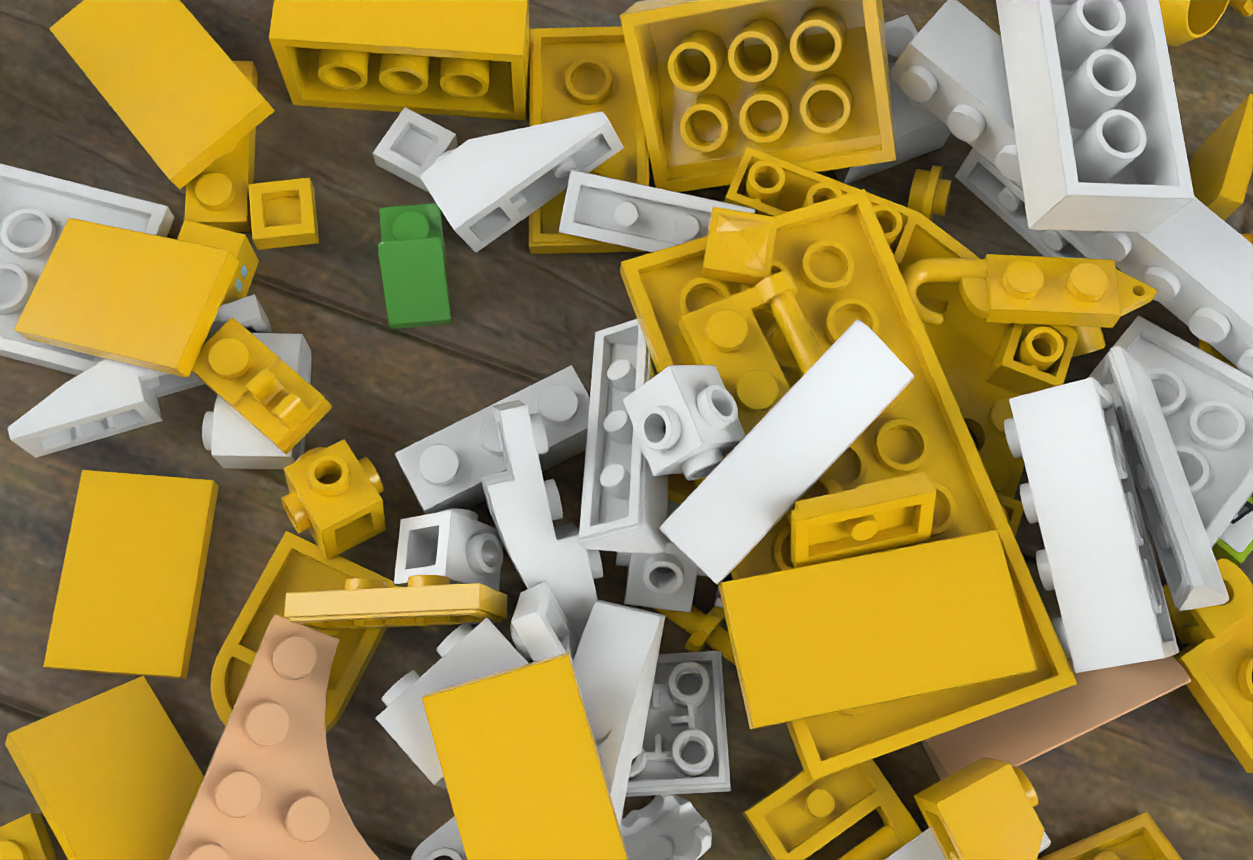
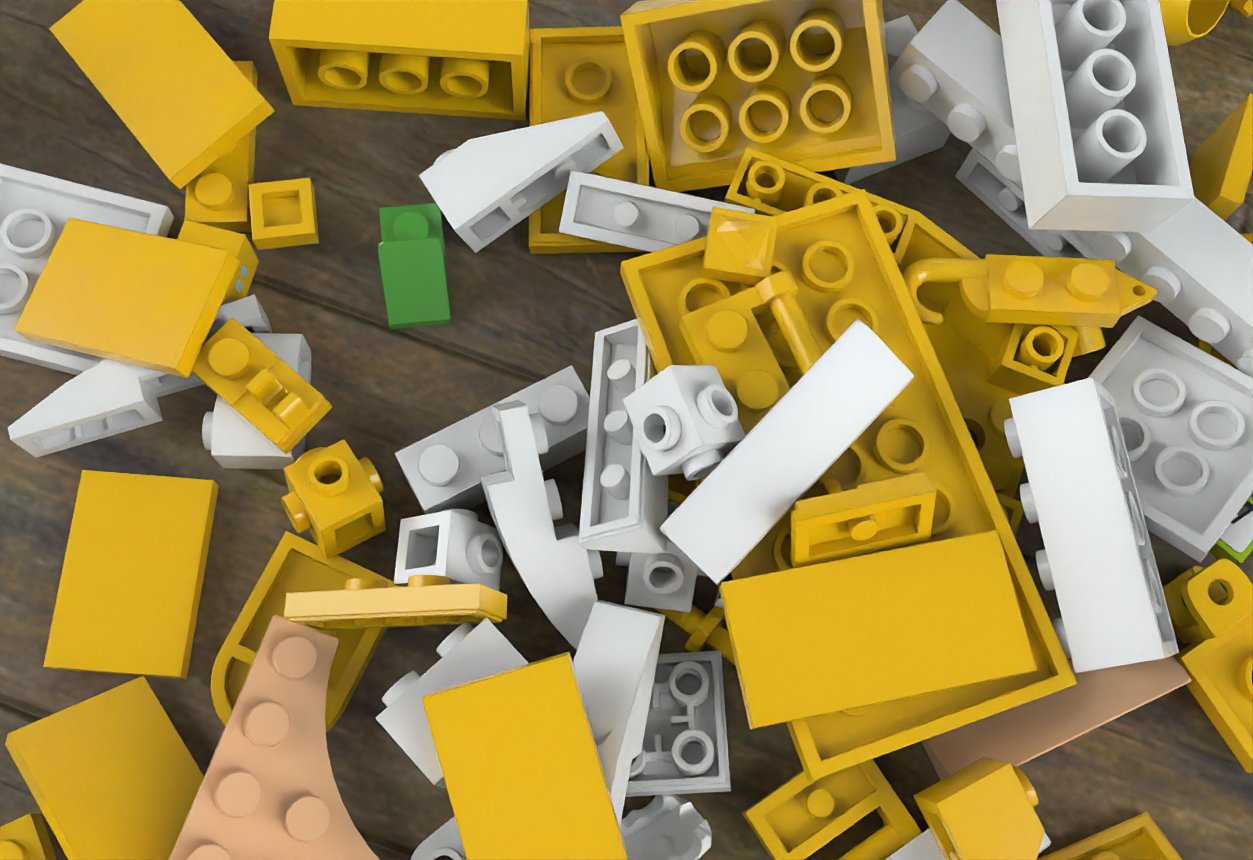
white plate [373,107,458,192] -> none
white plate [510,581,579,663] -> none
yellow plate [908,165,952,221] -> none
white slope [1099,346,1229,611] -> none

